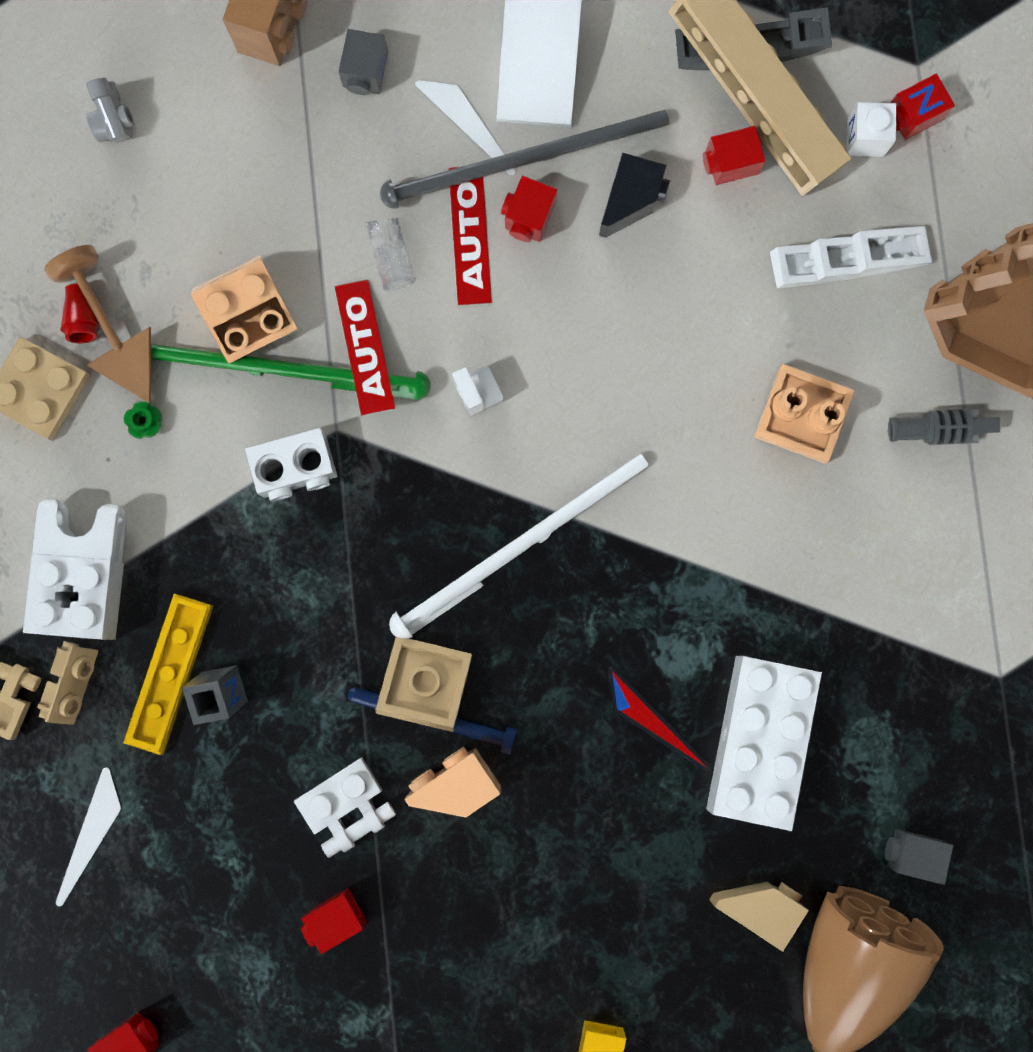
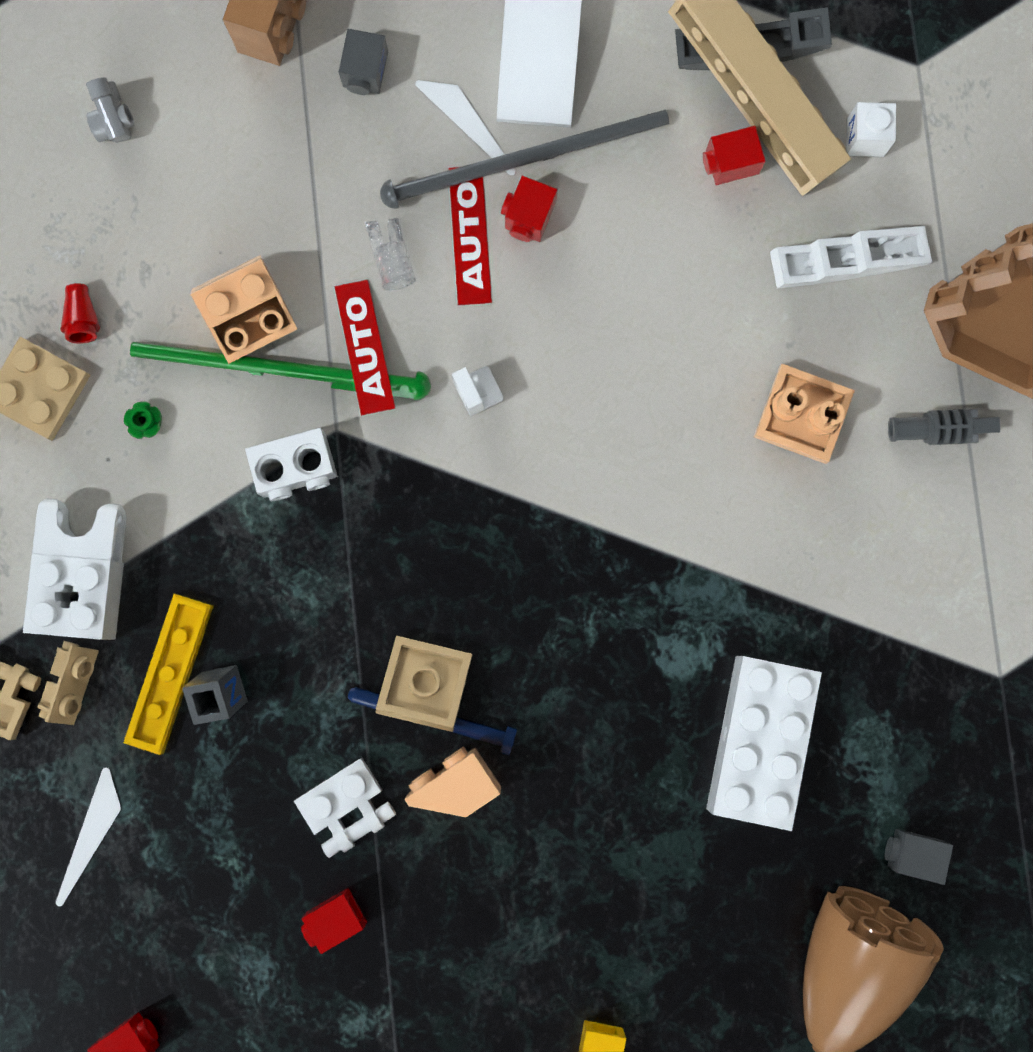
medium nougat piece [44,245,151,403] -> none
white bar [389,454,649,639] -> none
black slope [599,152,670,238] -> none
sticker [608,667,711,772] -> none
tan slope [709,881,809,952] -> none
red brick [891,73,955,140] -> none

